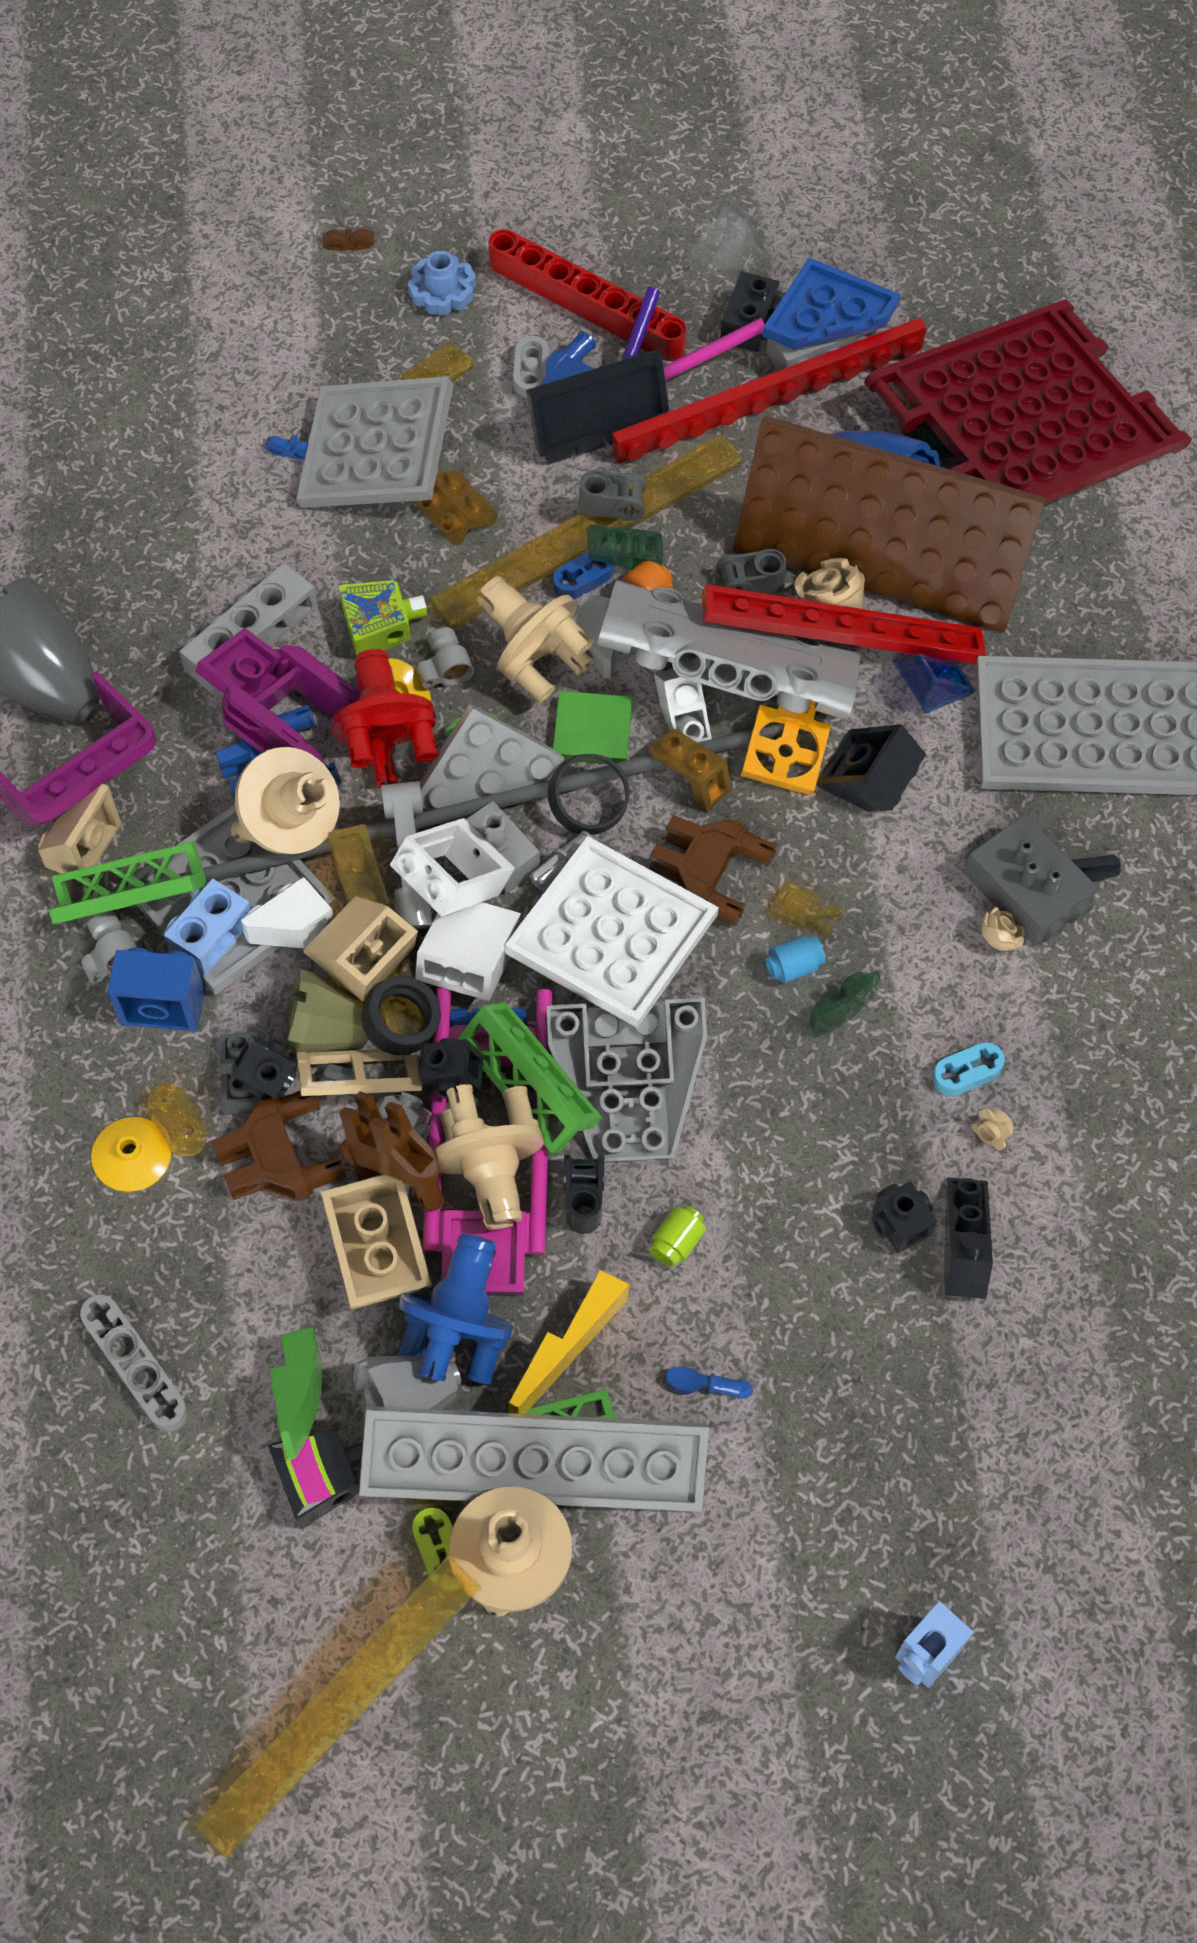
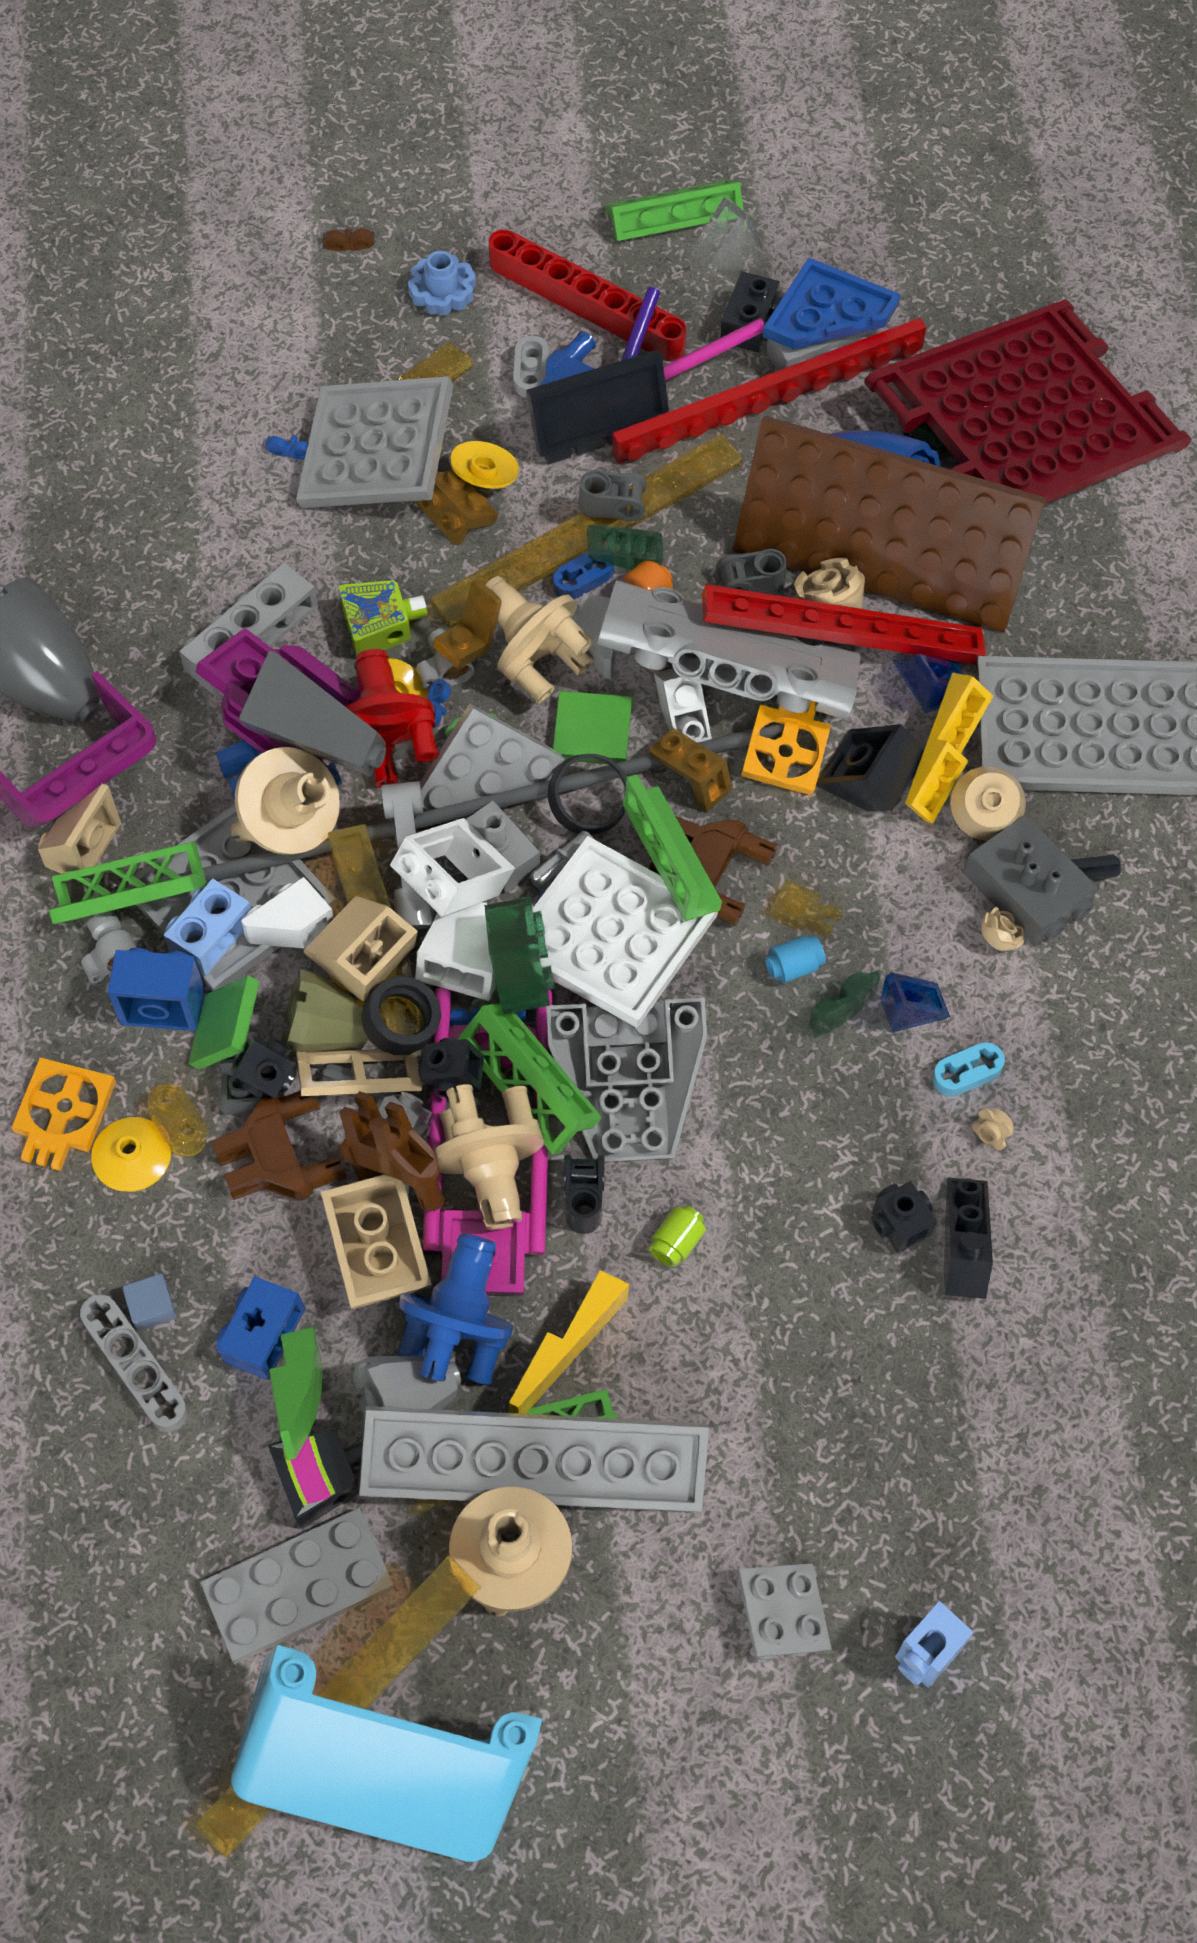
lime beam [412,1508,460,1590] -> none
blue piece [664,1367,753,1399] -> none
none -> light orange piece [11,1057,116,1171]
none -> sand blue piece [123,1274,177,1331]
none -> bright green tile [188,975,259,1069]
none -> light grey plate [200,1507,395,1665]
none -> blue brick [216,1276,306,1381]
none -> medium azure windscreen [231,1645,542,1862]
none -> dark grey slope [238,650,386,777]
none -> blue piece [427,679,451,732]
none -> pearl gold bracket [433,579,502,669]
none -> yellow dish [450,441,519,489]
none -> clear green brick [484,897,555,1014]
none -> bright green fence [605,179,744,241]
none -> bright green fence [623,774,722,921]
none -> light grey hinge [736,1564,832,1663]
none -> clear blue slope [880,972,950,1033]
none -> yellow slope [905,673,993,824]
none -> tan cone [951,766,1026,841]

